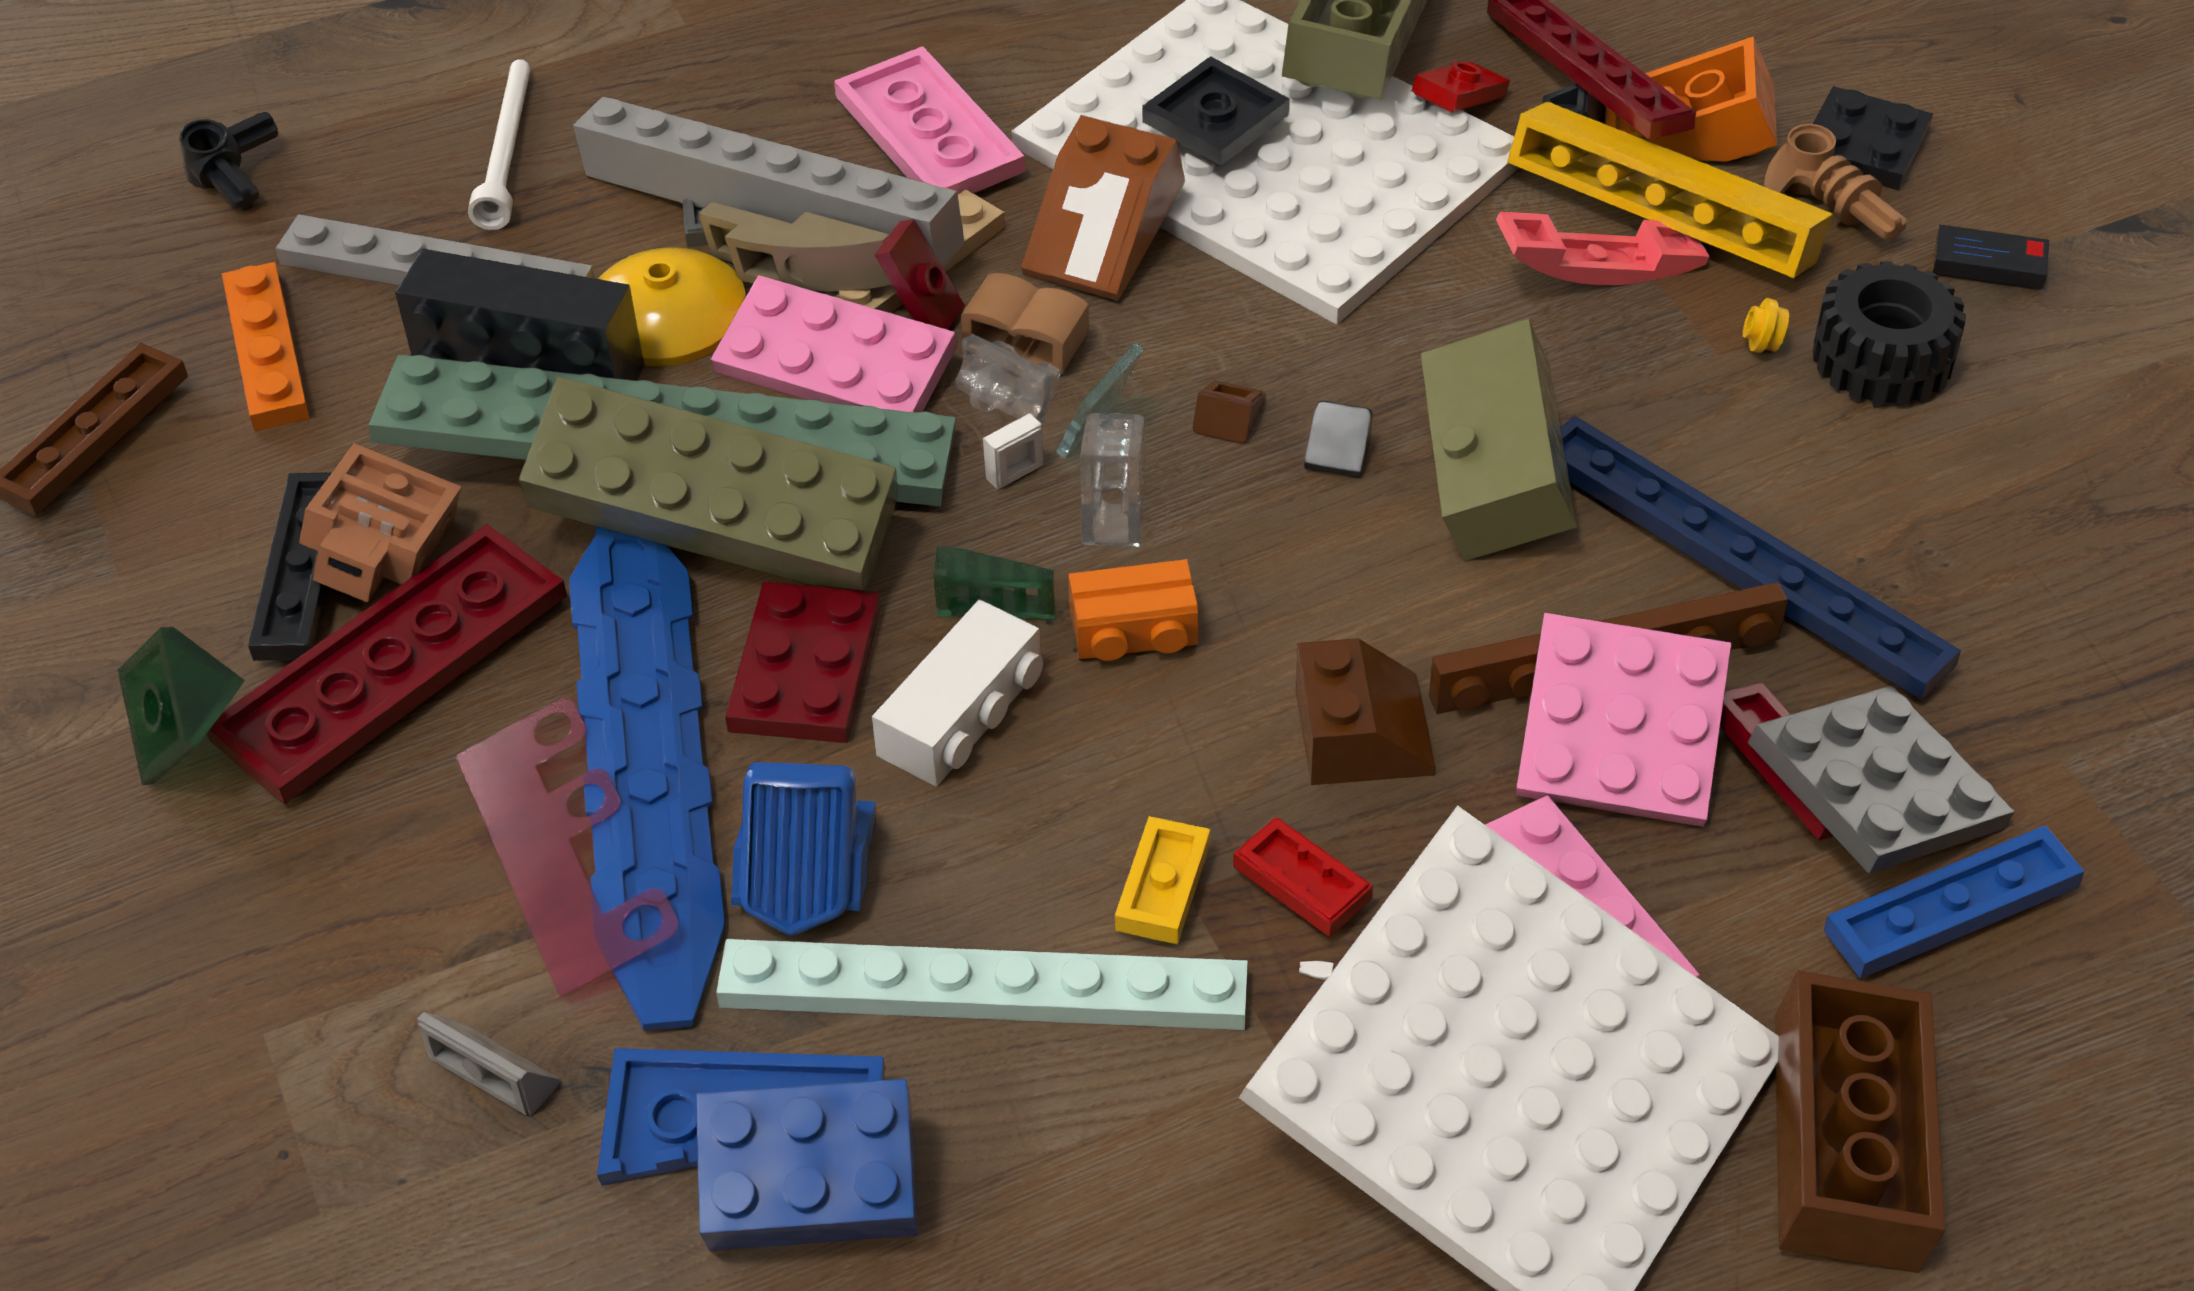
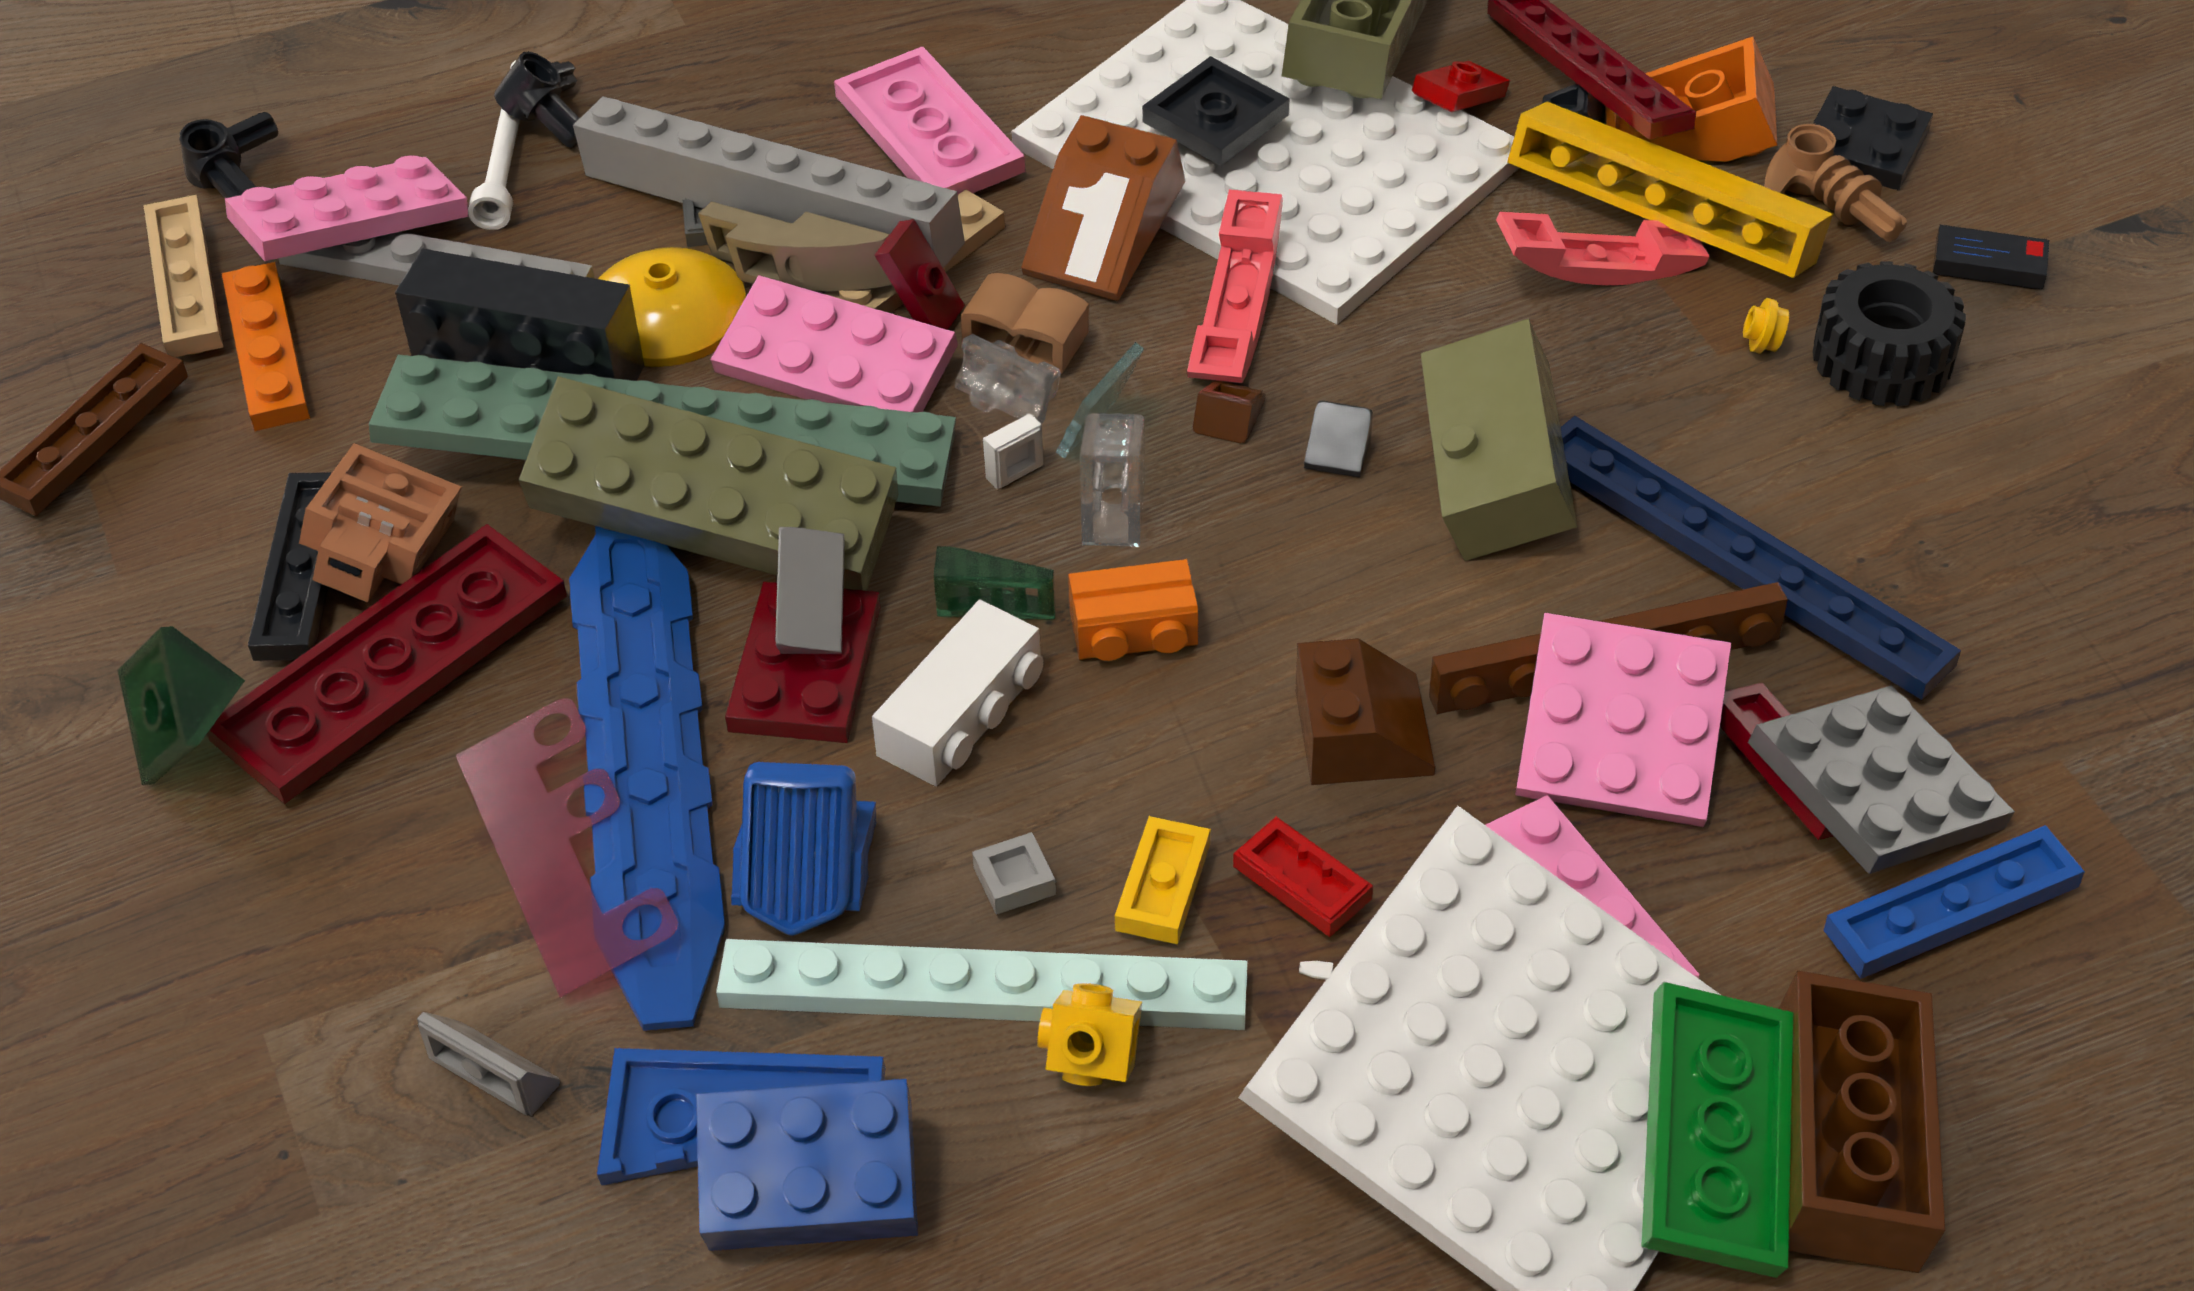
none -> tan plate [144,195,223,357]
none -> bright pink plate [225,156,468,261]
none -> black axle [494,52,580,148]
none -> light grey slope [776,527,845,654]
none -> light grey plate [972,832,1056,915]
none -> yellow brick [1037,983,1142,1086]
none -> coral slope [1187,189,1283,383]
none -> green plate [1641,982,1793,1278]

